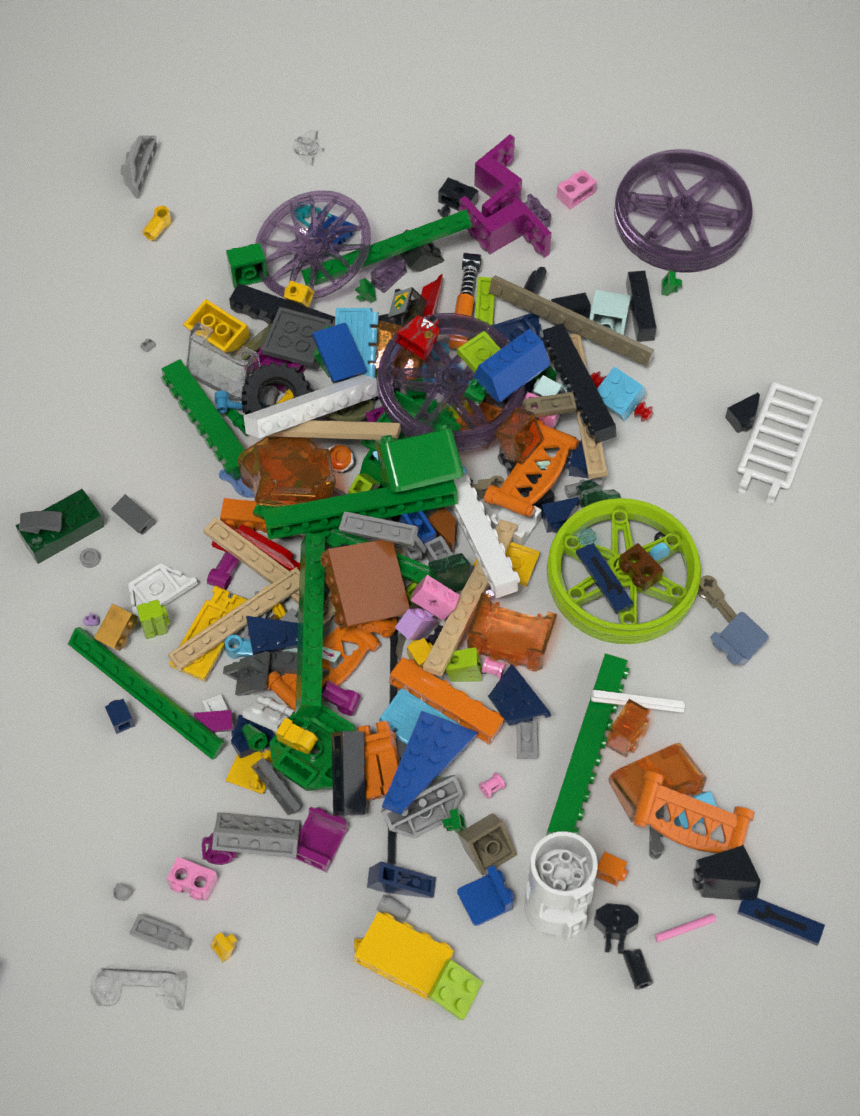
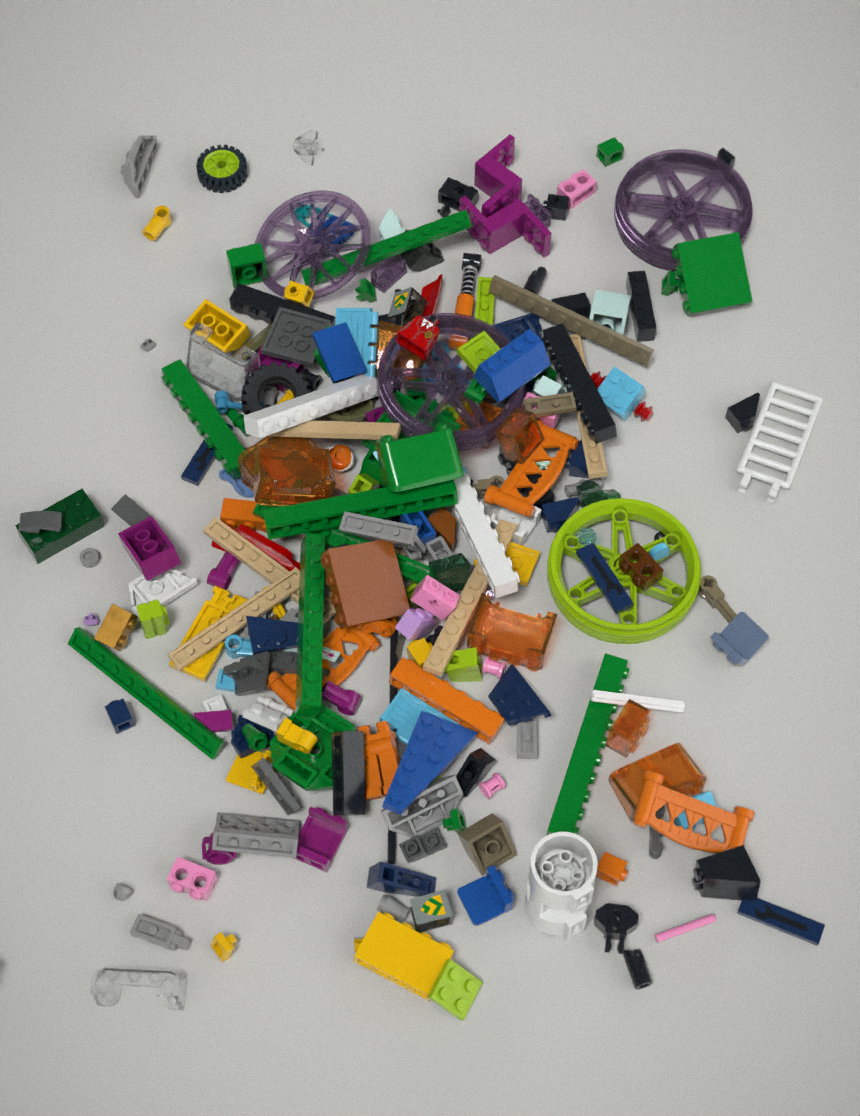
none -> magenta brick [118,516,181,581]
none -> dark blue tile [181,423,234,486]
none -> wheel [196,145,247,193]
none -> medium azure tile [215,669,236,692]
none -> black bush [302,368,322,391]
none -> light aqua slope [379,209,405,241]
none -> dark grey slope [399,827,447,863]
none -> piece [410,890,453,933]
none -> black slope [456,748,496,797]
none -> black brick [542,194,569,221]
none -> green brick [596,137,624,167]
none -> green panel [672,232,753,316]
none -> black plate [716,148,735,172]

